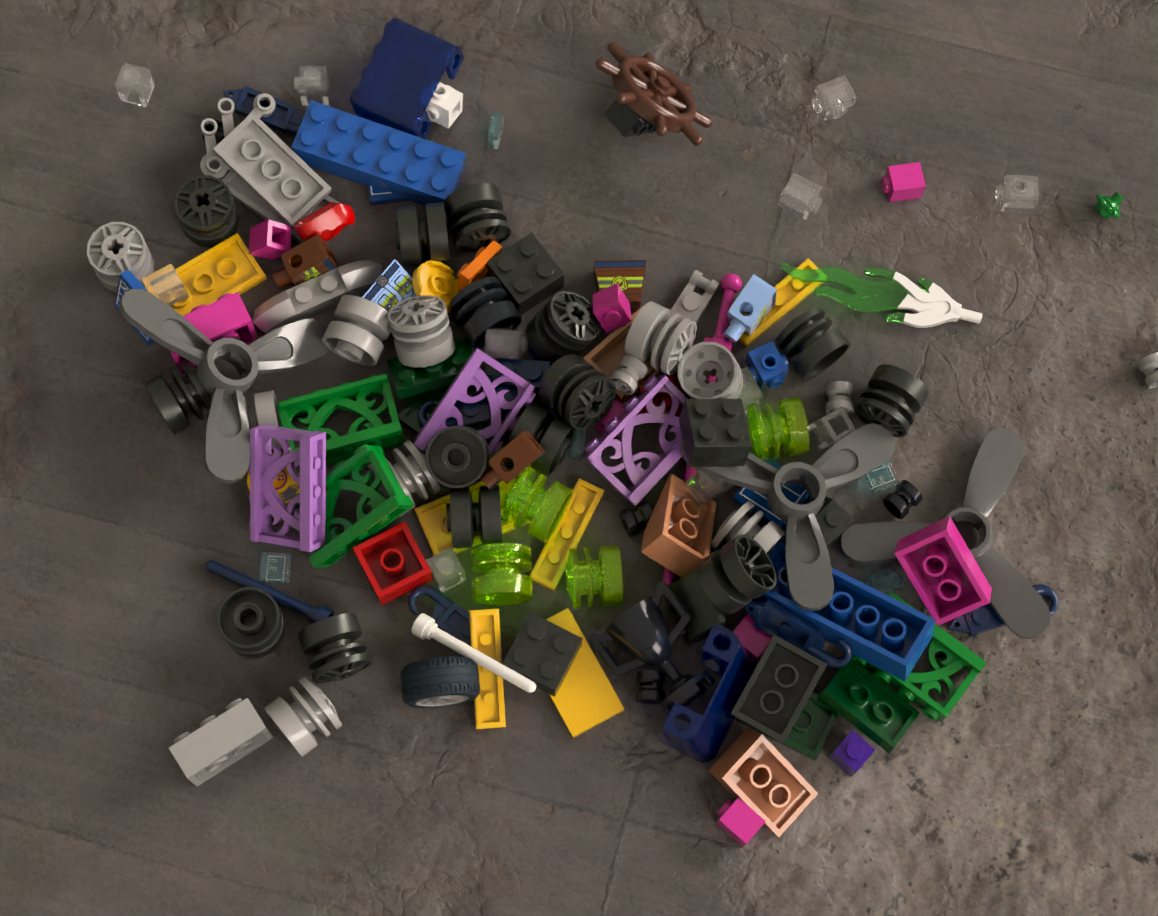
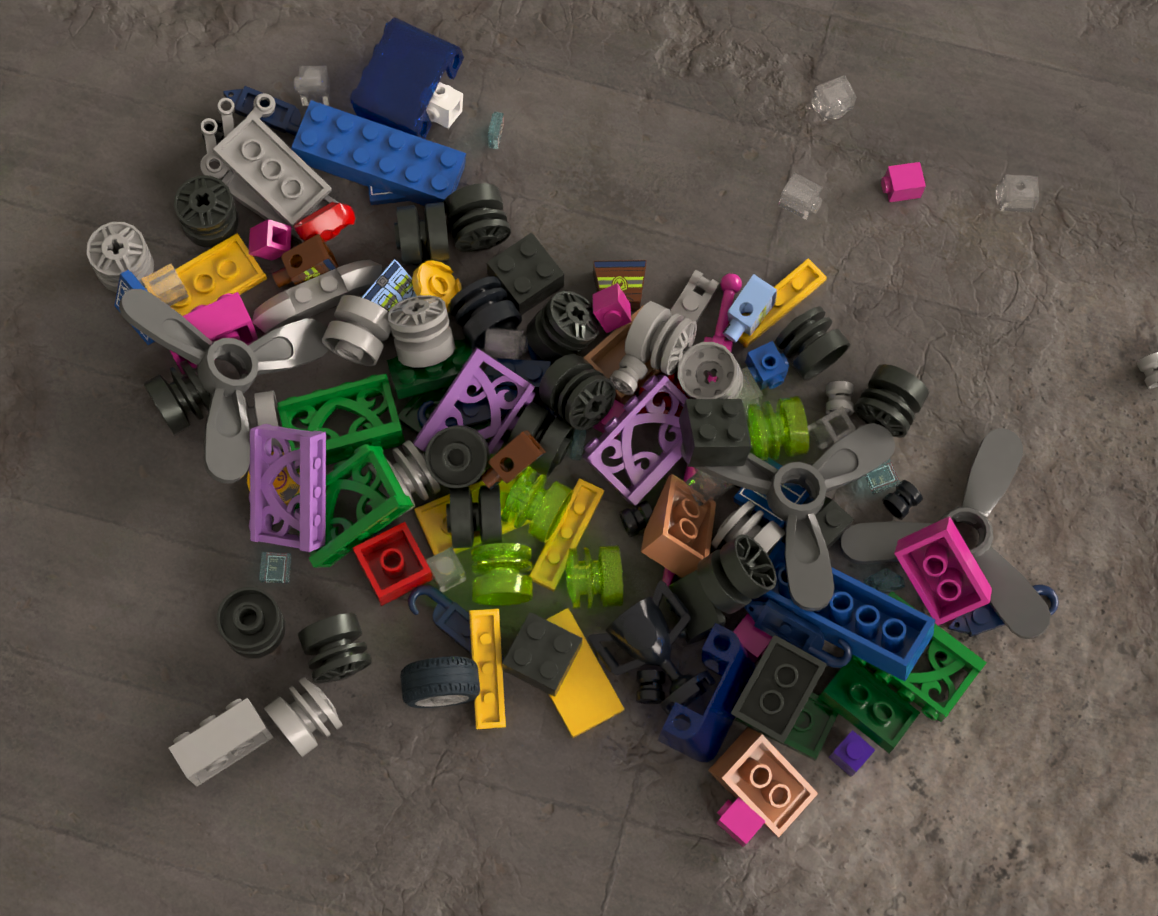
clear brick [114,62,155,107] -> none
dark blue piece [205,560,334,623] -> none
white piece [412,613,536,693] -> none
orange plate [457,241,502,291] -> none
reddish brown brick [595,42,712,146] -> none
clear neon green piece [780,262,982,328] -> none
green plant [1095,192,1124,219] -> none

